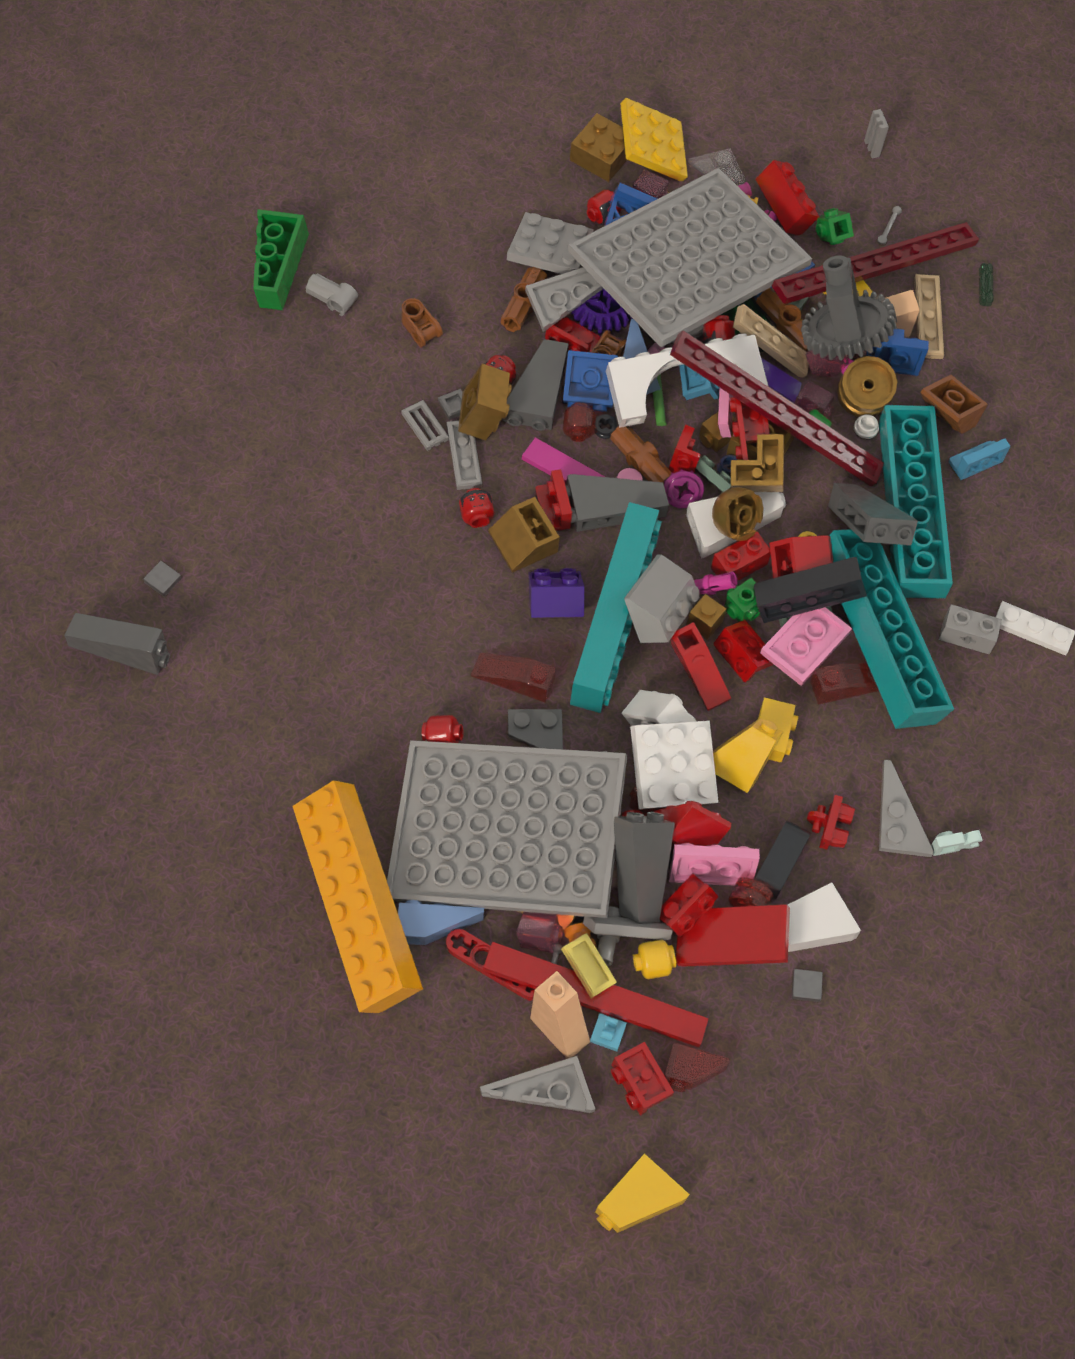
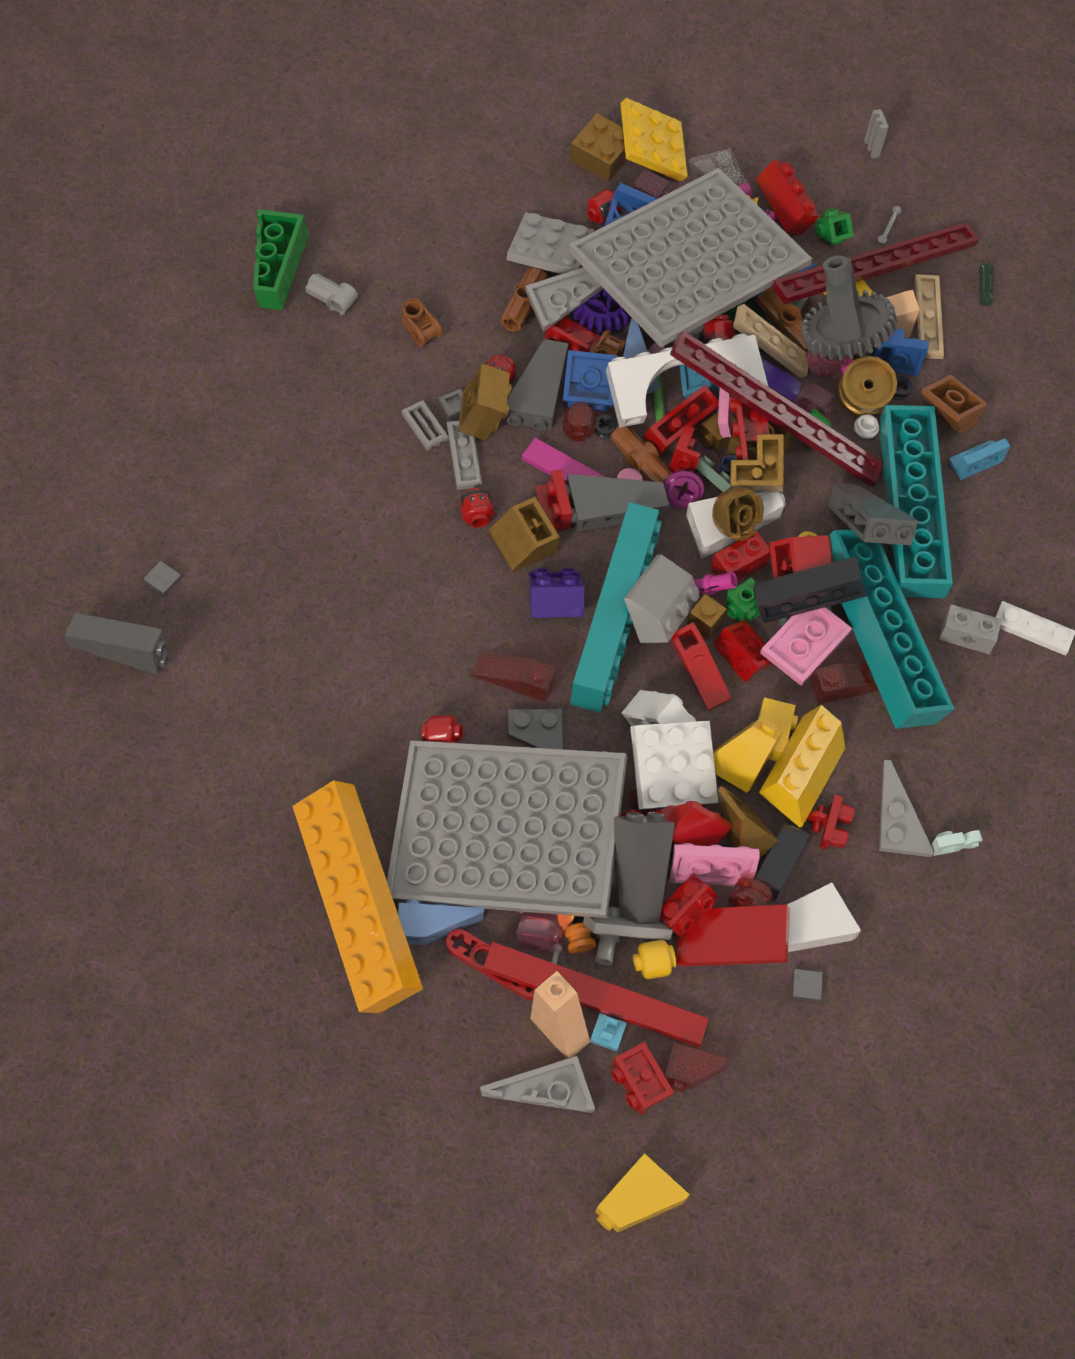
light yellow tile [561,933,617,998] -> none
none -> red brick [643,385,719,456]
none -> pearl gold slope [718,786,778,858]
none -> yellow slope [759,705,845,827]
none -> black bush [893,376,912,400]

